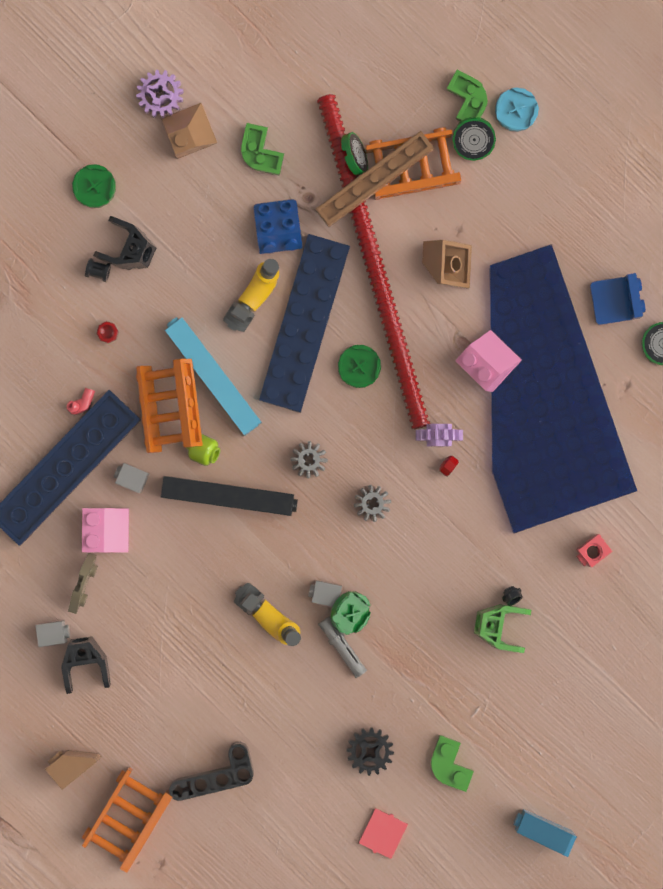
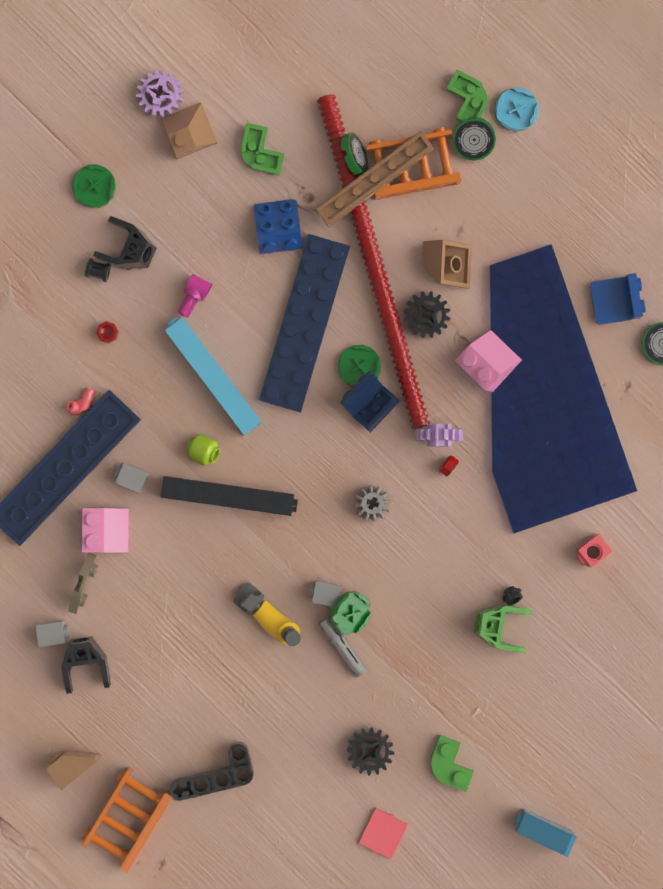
orange fence [136,359,203,453] -> none
piece [223,259,279,332] -> none
light grey gear [290,441,328,479] -> none
none -> dark pink axle [178,274,212,318]
none -> dark blue bracket [340,371,400,433]
none -> black gear [404,291,451,339]

